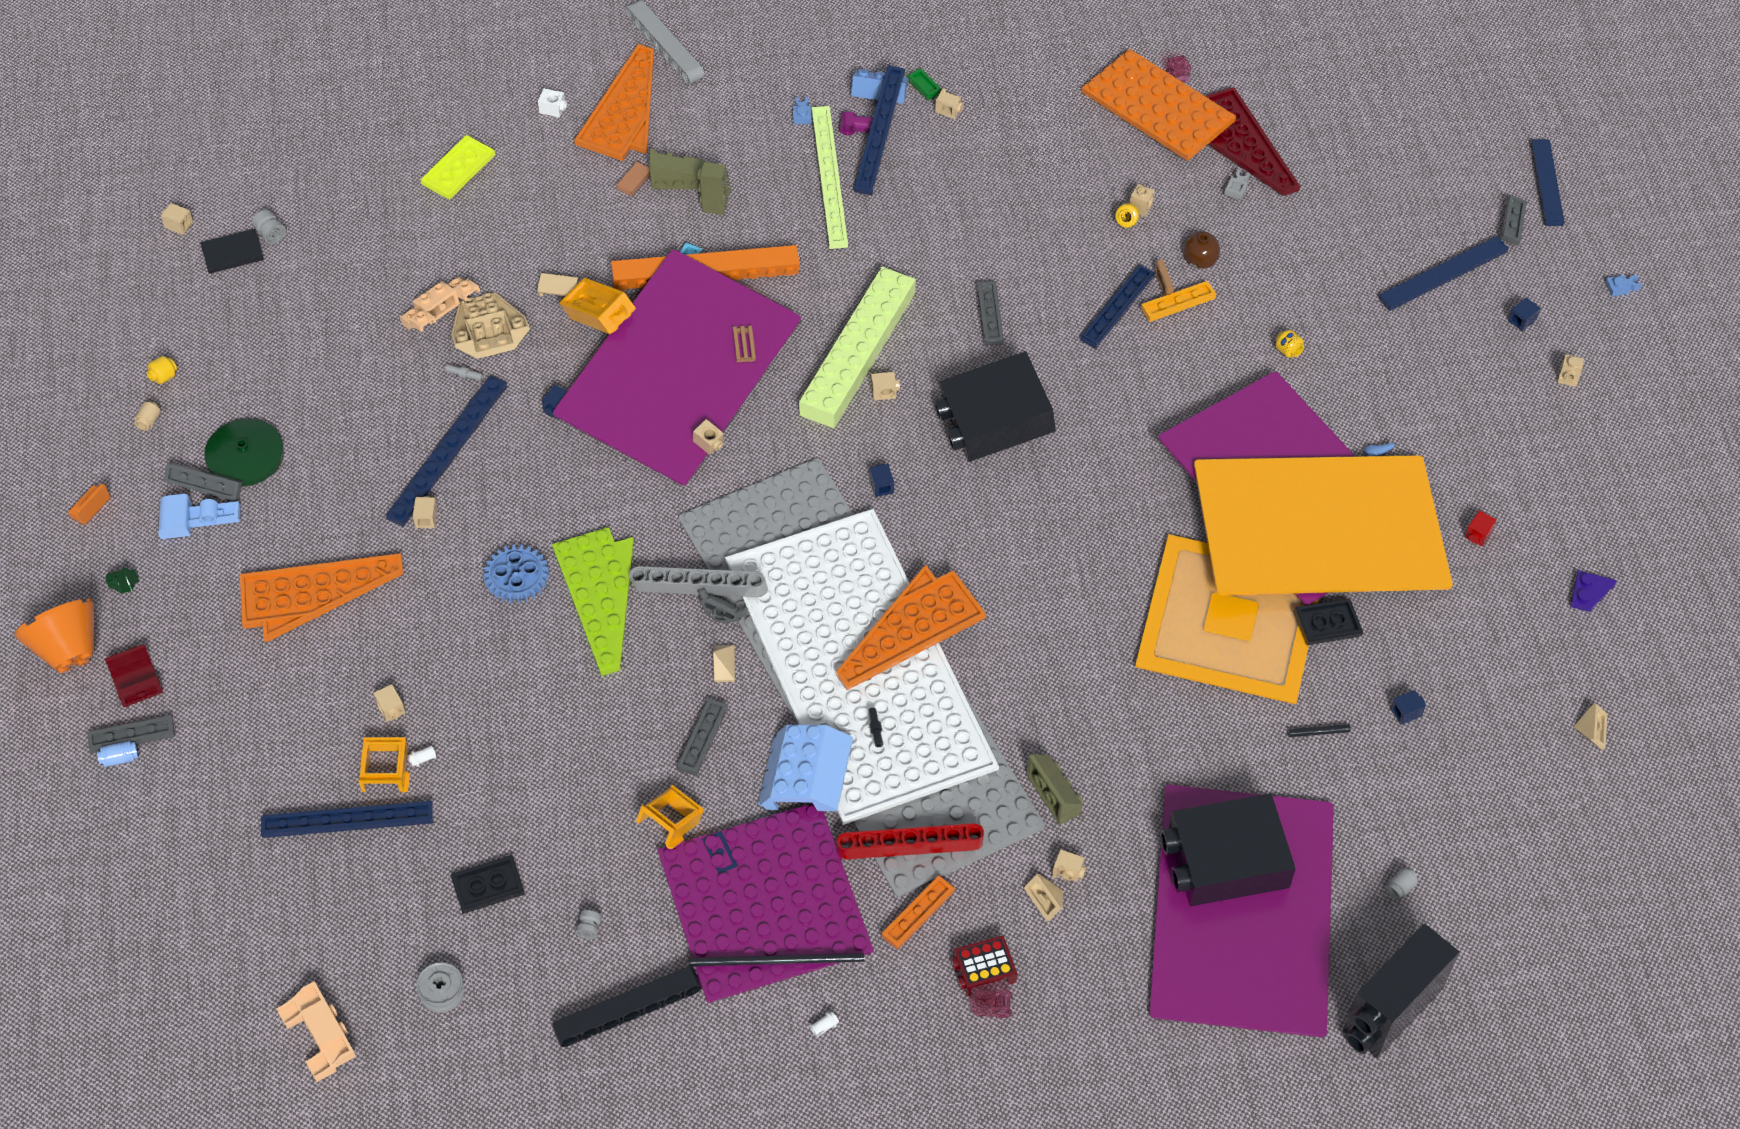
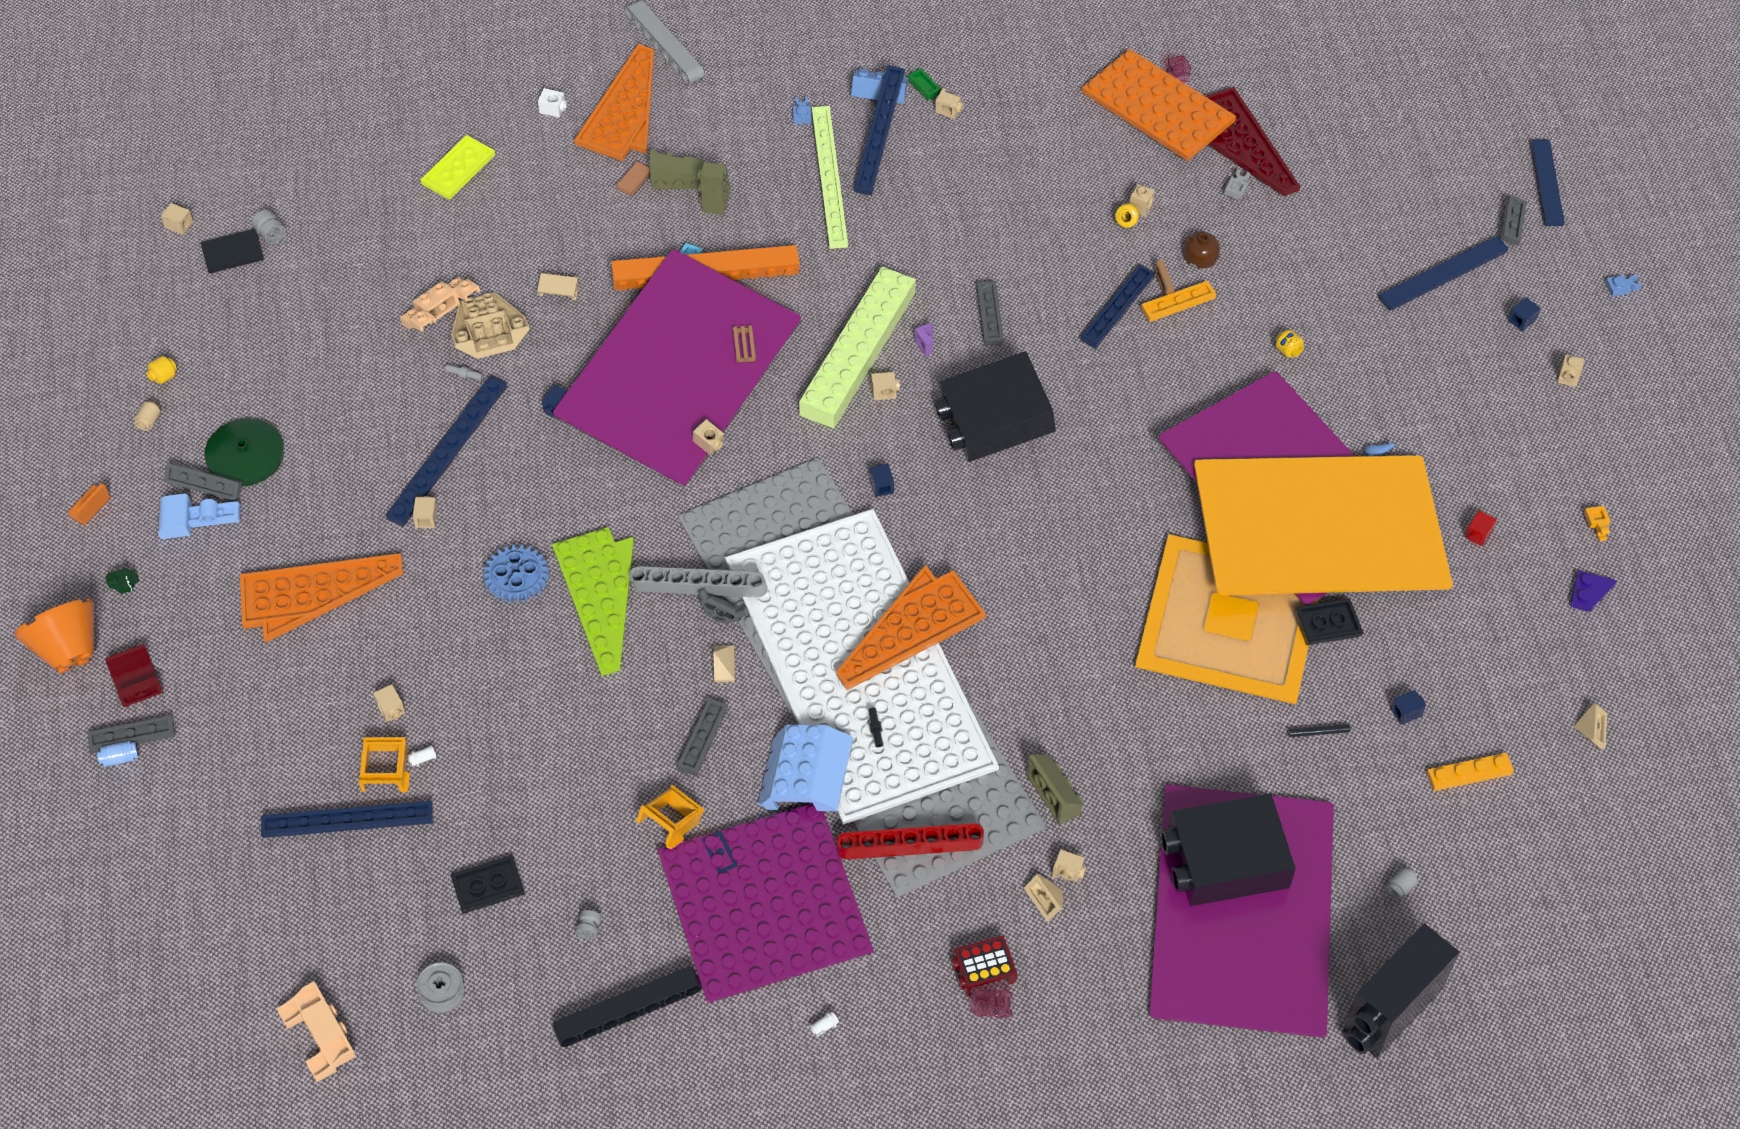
light orange piece [559,277,636,334] -> none
black piece [689,953,864,967] -> none
magenta piece [840,111,873,136] -> none
orange plate [881,875,955,950] -> none
none -> medium lavender bracket [914,323,934,356]
none -> light orange plate [1426,753,1514,791]
none -> light orange plate [1584,506,1610,541]

